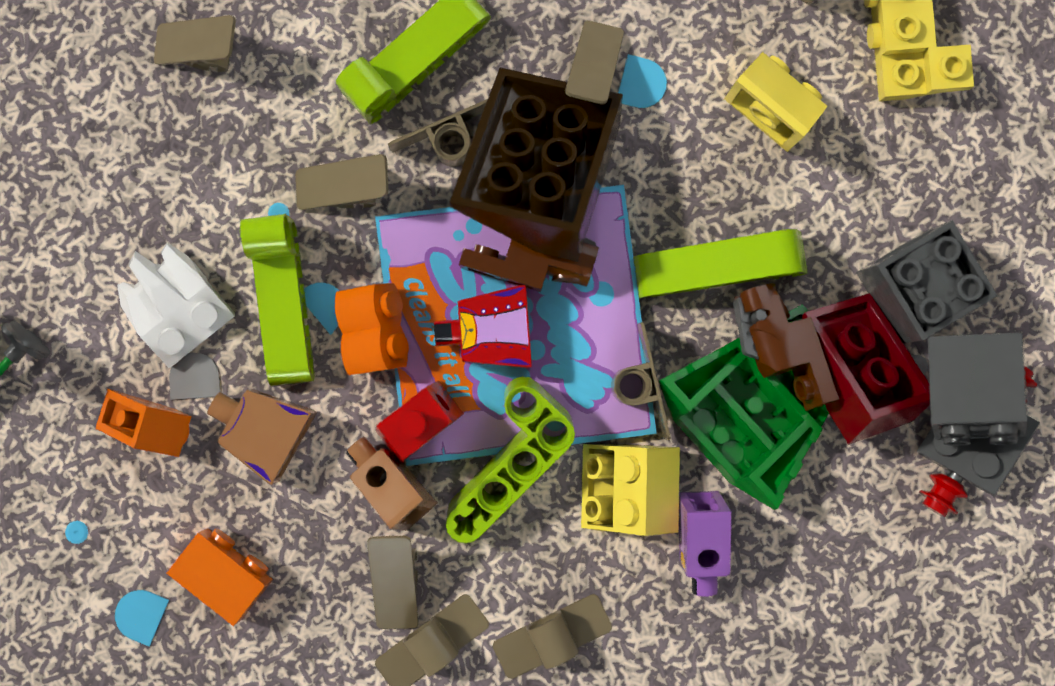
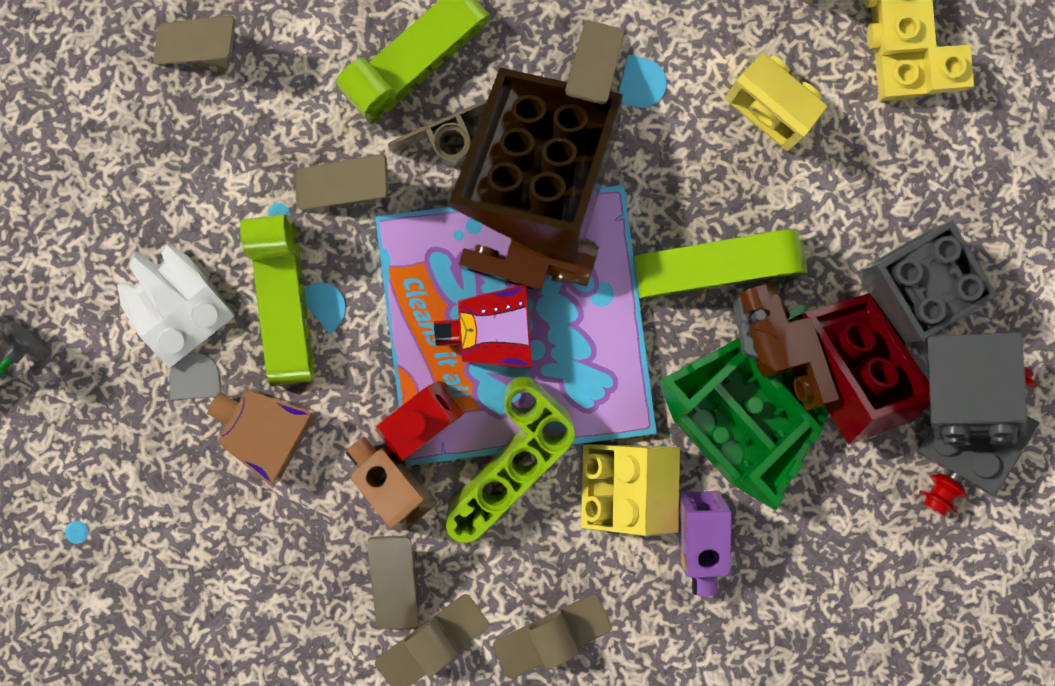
orange slope [95,389,192,457] -> none
medium azure piece [115,590,169,647] -> none
orange brick [166,528,273,627] -> none
orange brick [335,283,409,375] -> none
dark tan piece [611,322,671,440] -> none

